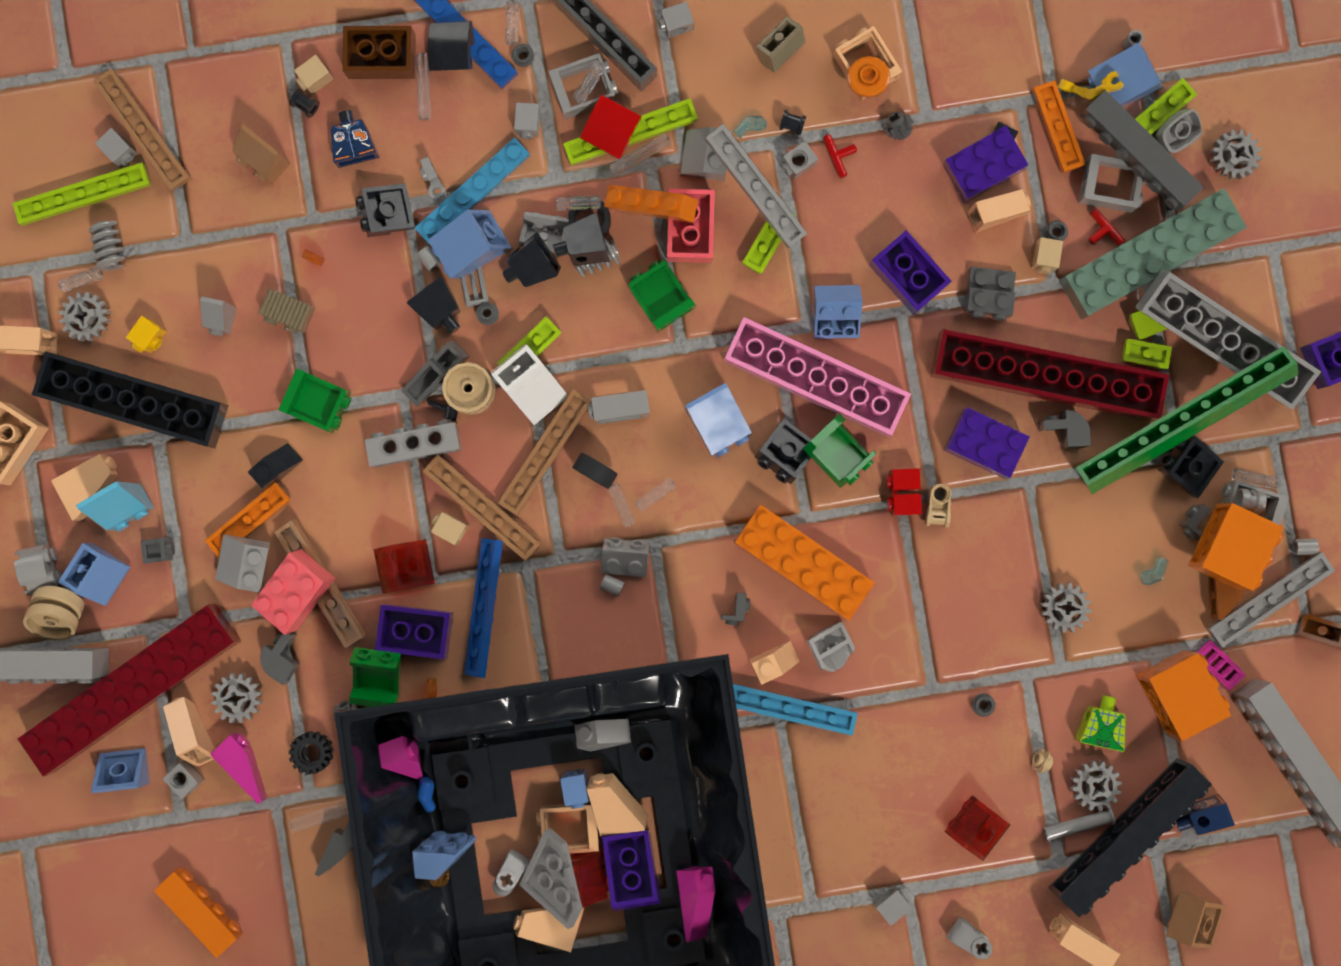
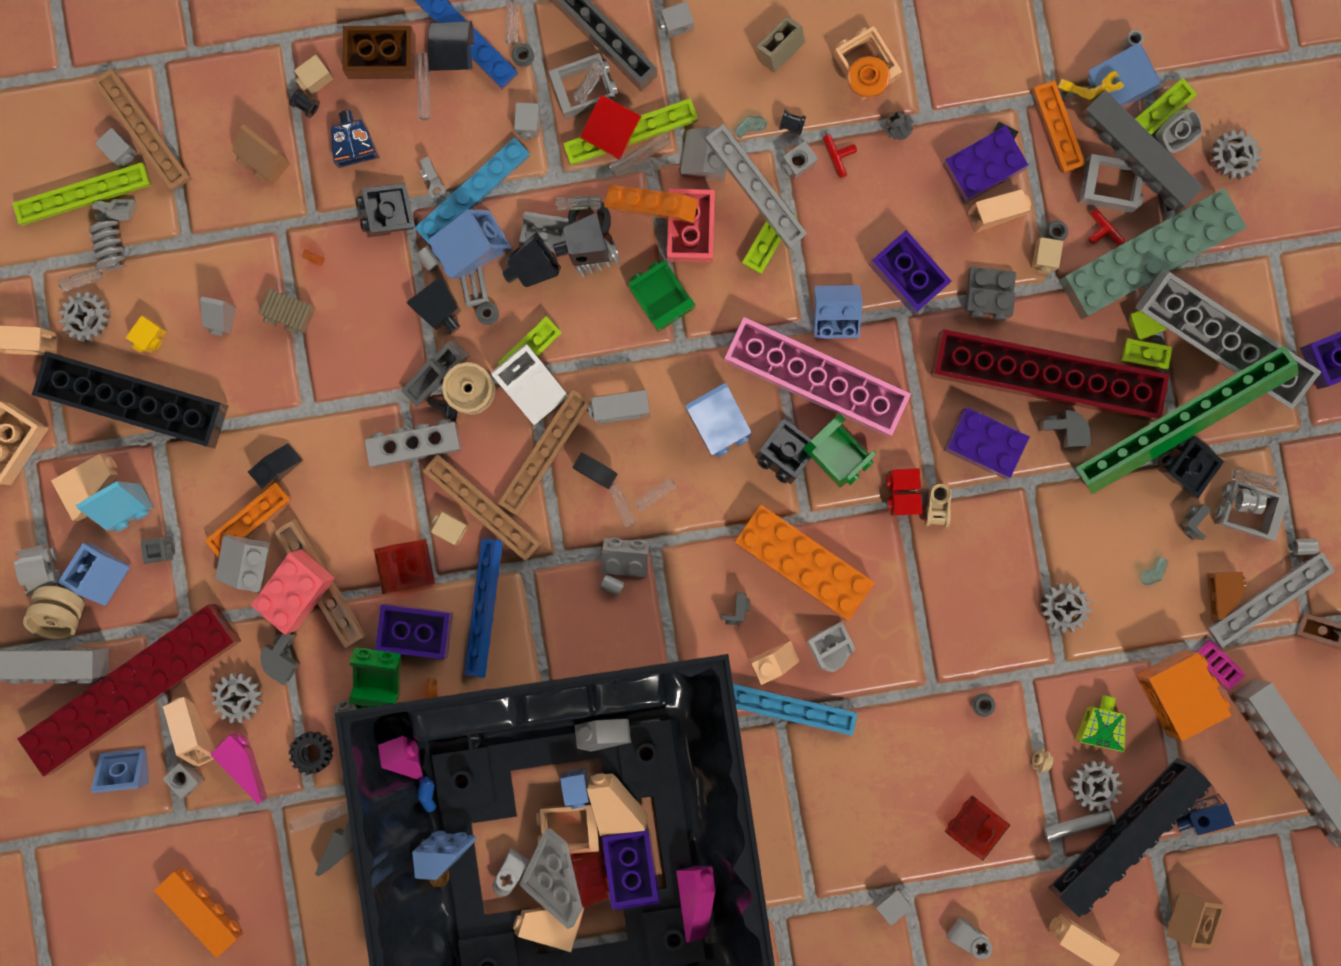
green panel [278,369,352,433] -> none
orange container [1188,503,1284,591] -> none
none -> light grey plate [92,199,137,221]

